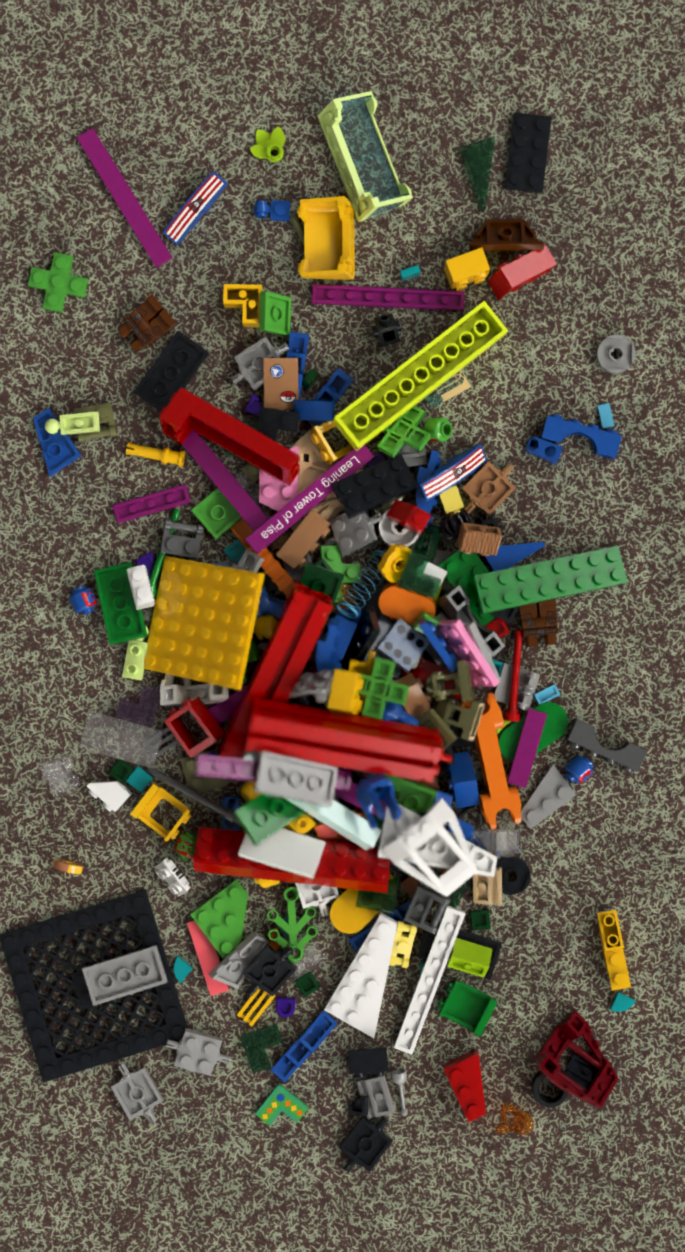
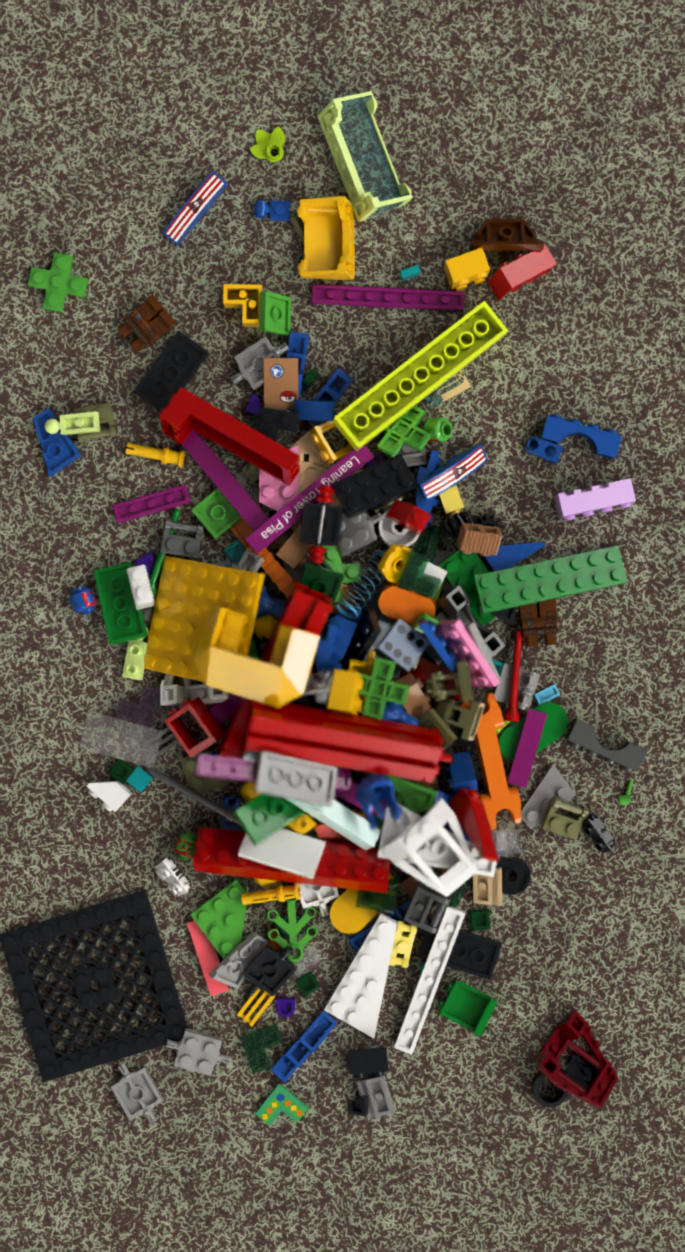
clear brick [39,753,80,798] -> none
piece [52,858,84,874] -> none
magenta tile [77,128,173,268] -> none
light grey plate [82,944,168,1006] -> none
yellow window [131,782,192,842] -> none
teal tile [174,956,193,983] -> none
black plate [339,1116,393,1173] -> none
black brick [372,313,401,346] -> none
light grey hinge [391,1069,408,1116] -> none
red wedge [443,1049,486,1122] -> none
lime panel [447,938,492,978] -> none
clear green wing [459,136,495,212] -> none
medium nougat plate [462,461,516,516] -> none
red tile [484,618,510,638] -> none
clear orange piece [495,1104,534,1135] -> none
black plate [504,112,552,194] -> none
blue head [564,756,593,784] -> none
light grey plate [596,335,636,374] -> none
medium azure piece [597,403,614,429] -> none
yellow slope [597,910,631,991] -> none
teal tile [610,992,636,1012] -> none
none -> yellow slope [194,604,320,708]
none -> yellow pin [241,883,301,905]
none -> black plate [299,485,343,564]
none -> red wedge [448,787,498,862]
none -> olive plate [540,796,589,840]
none -> lavender wedge [554,478,636,522]
none -> black hinge [582,813,616,853]
none -> bright green hand [618,779,634,805]

